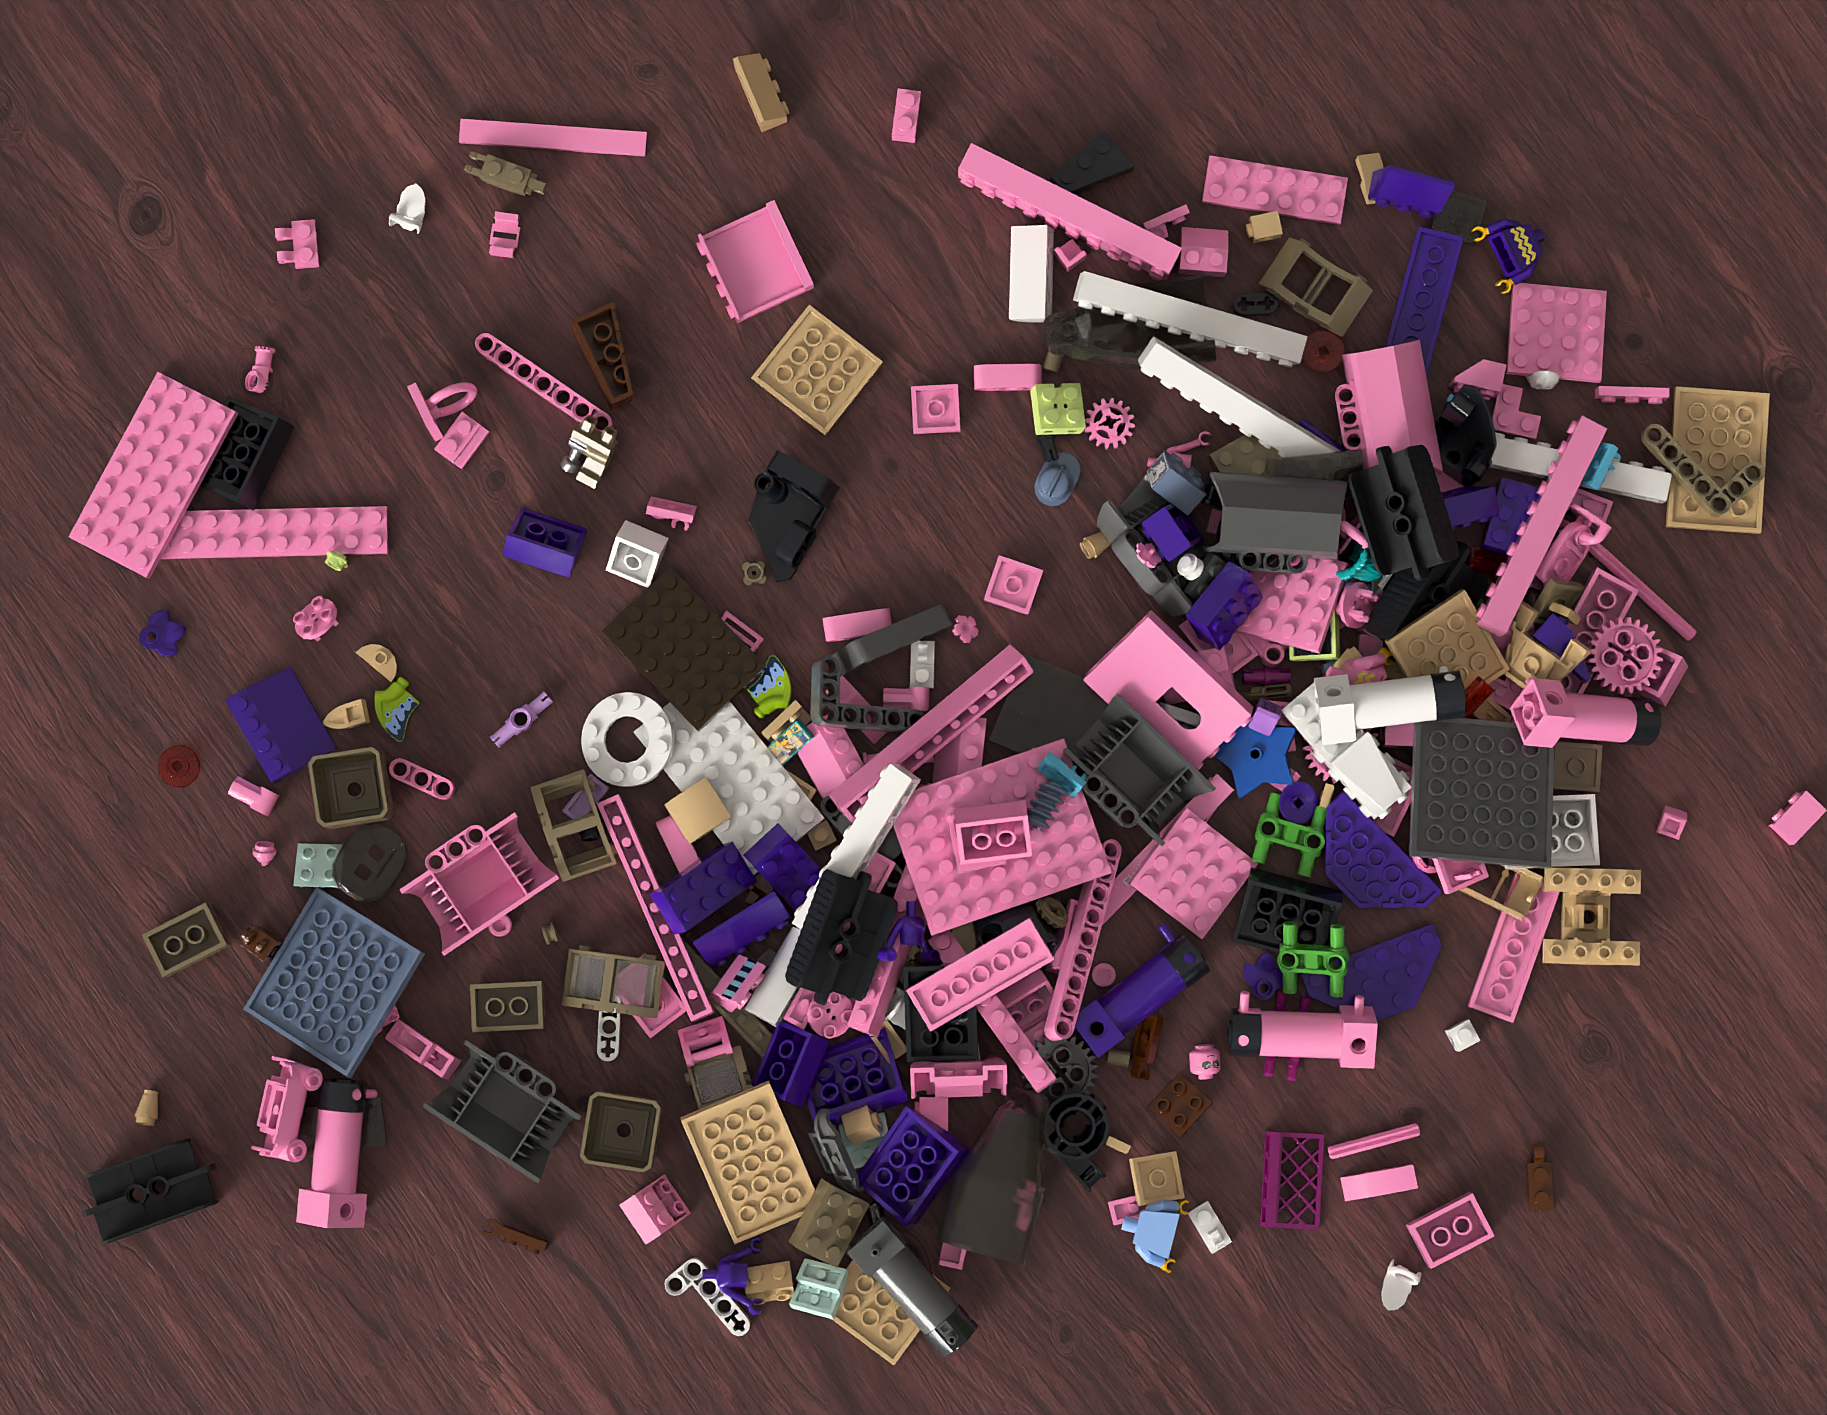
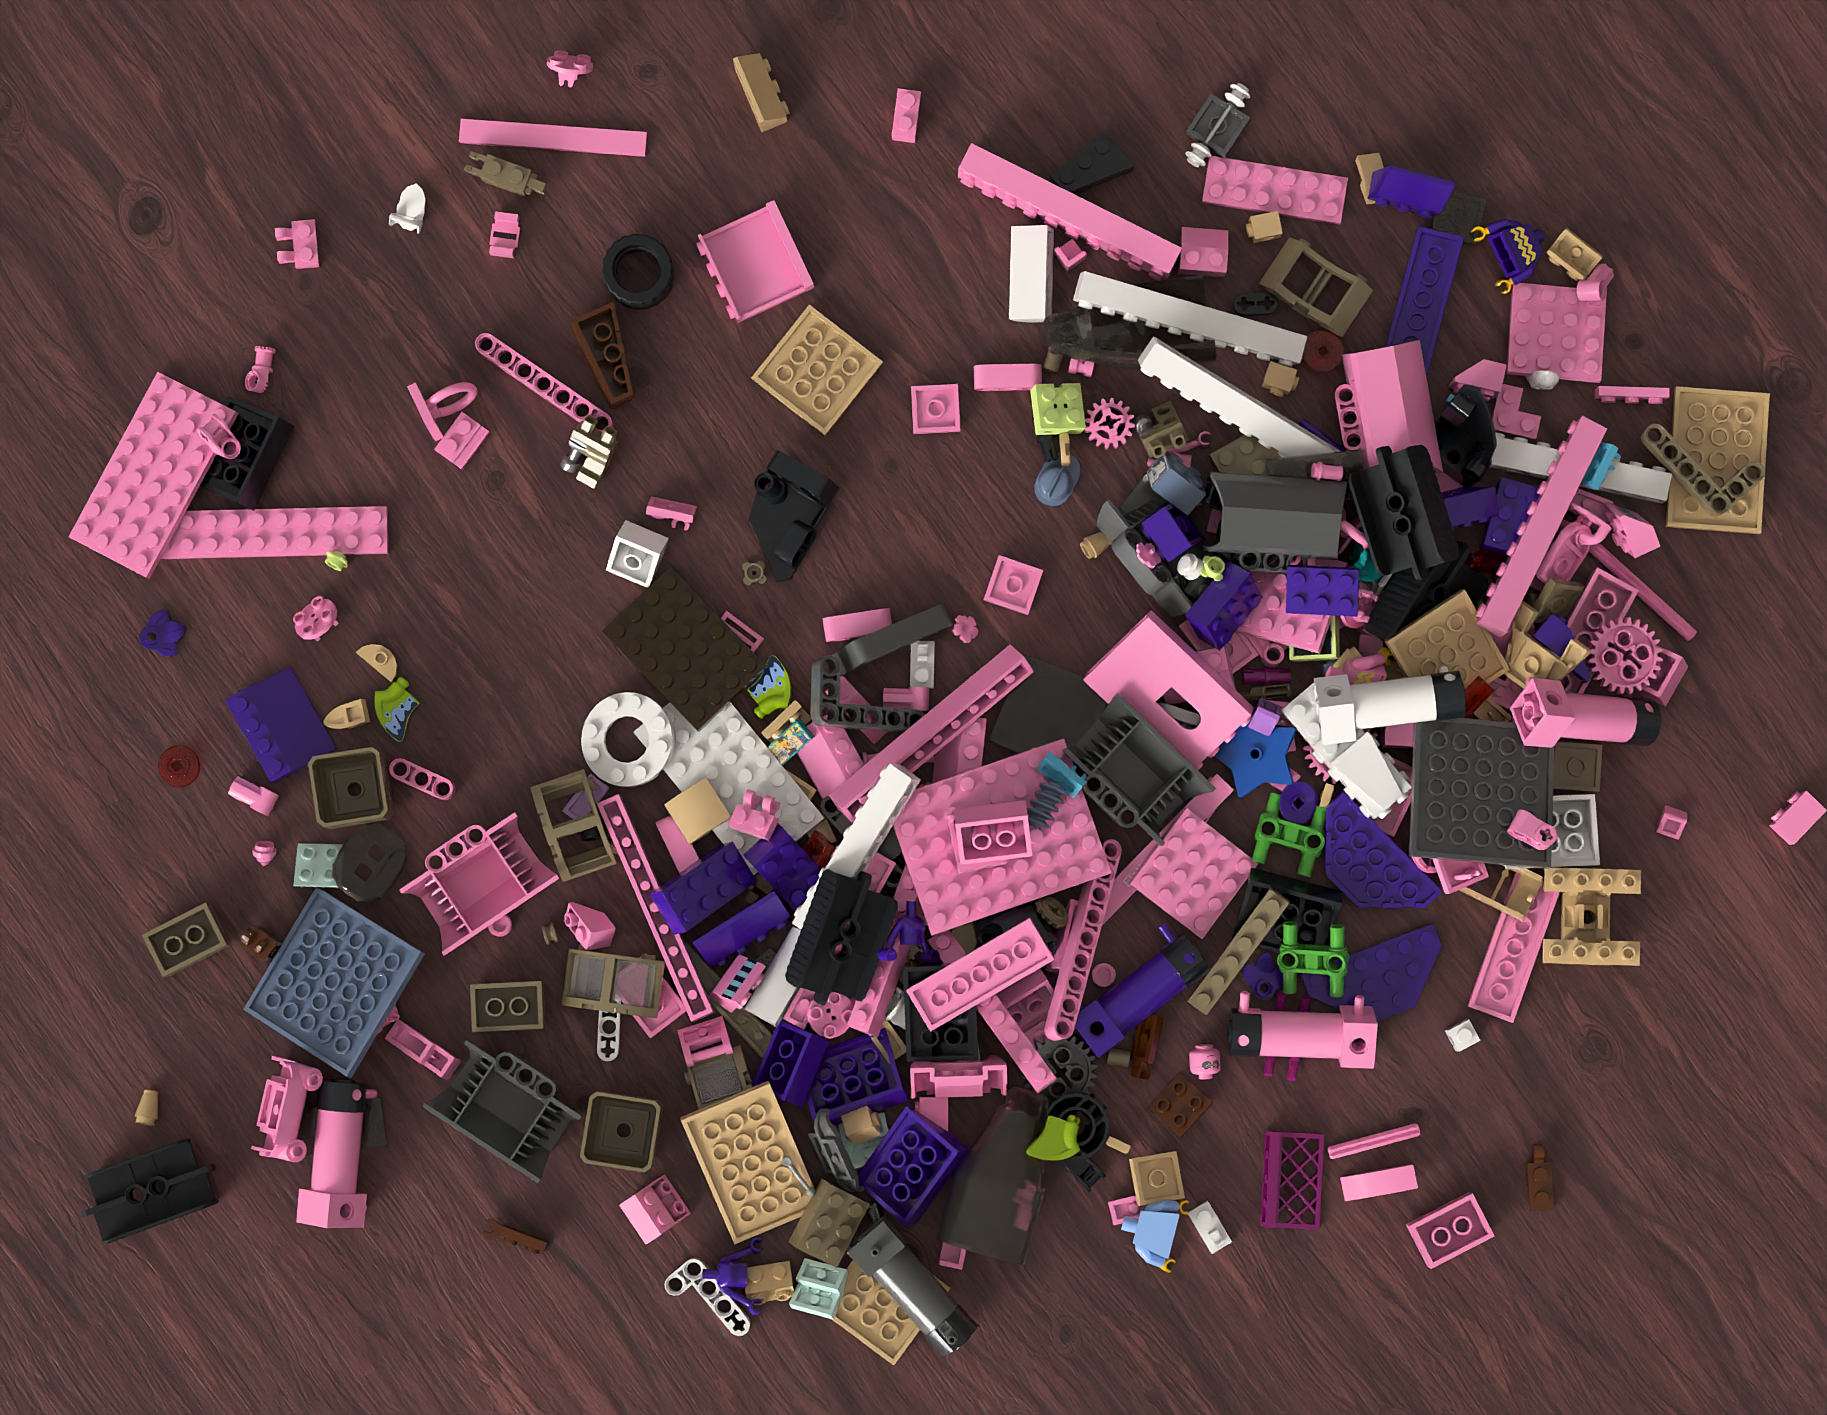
lavender pin [490,691,553,748] -> none
dark purple slope [503,507,588,578] -> none
bright pink hinge [1141,204,1190,239] -> none
white piece [1381,1259,1422,1311] -> none
tan tile [1549,602,1581,626] -> none
none -> bright pink piece [197,414,241,459]
none -> bright pink plate [547,50,593,87]
none -> bright pink slope [564,902,616,951]
none -> black tyre [602,234,675,310]
none -> bright pink plate [728,789,781,841]
none -> light grey hinge [782,1156,815,1197]
none -> clear red tile [804,830,836,868]
none -> lime arm [1026,1115,1080,1160]
none -> tan tile [1059,433,1071,466]
none -> bright pink wheel [1068,350,1096,377]
none -> dark tan hips [1134,400,1189,459]
none -> dark grey plate [1185,83,1251,167]
none -> dark tan plate [1187,887,1290,1015]
none -> yellowish green plate [1200,556,1225,581]
none -> tan brick [1261,361,1299,397]
none -> dark purple plate [1286,565,1360,617]
none -> bright pink pin [1311,461,1343,481]
none -> bright pink piece [1508,809,1557,850]
none -> tan bracket [1546,227,1603,281]
none -> bright pink piece [1577,264,1614,301]
none -> bright pink slope [1604,502,1660,558]

